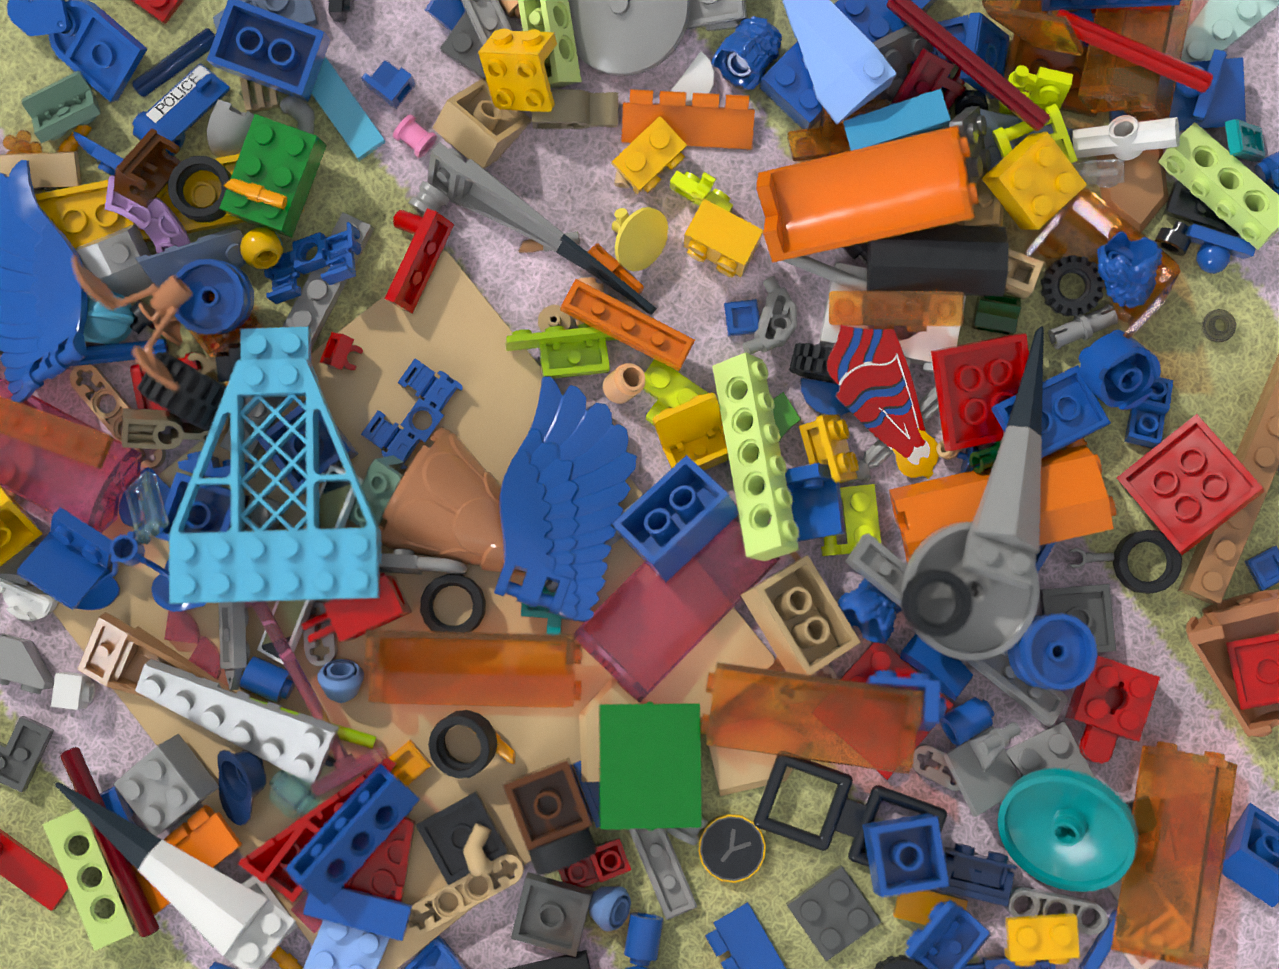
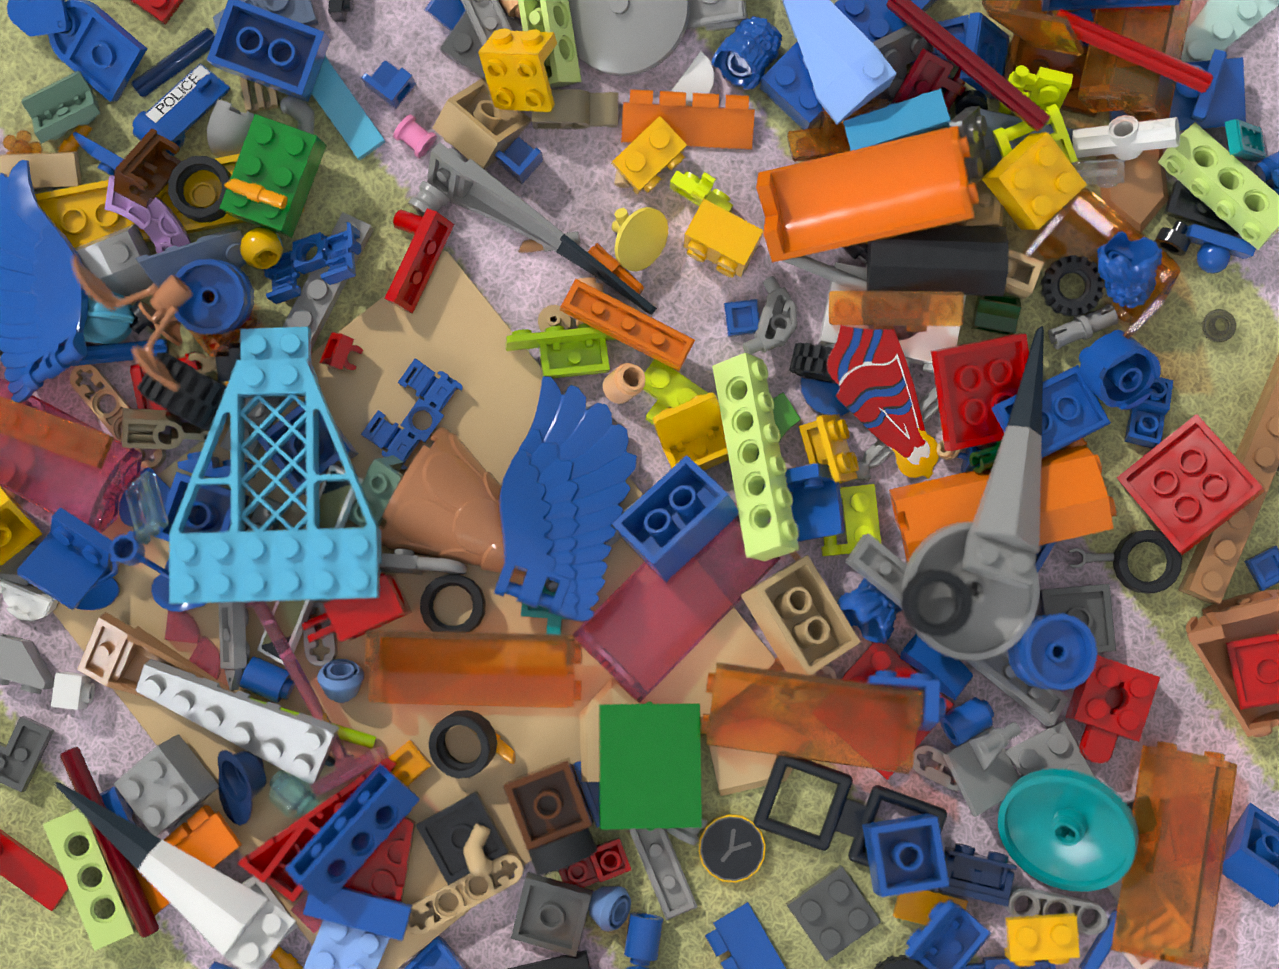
none -> blue panel [495,136,544,184]

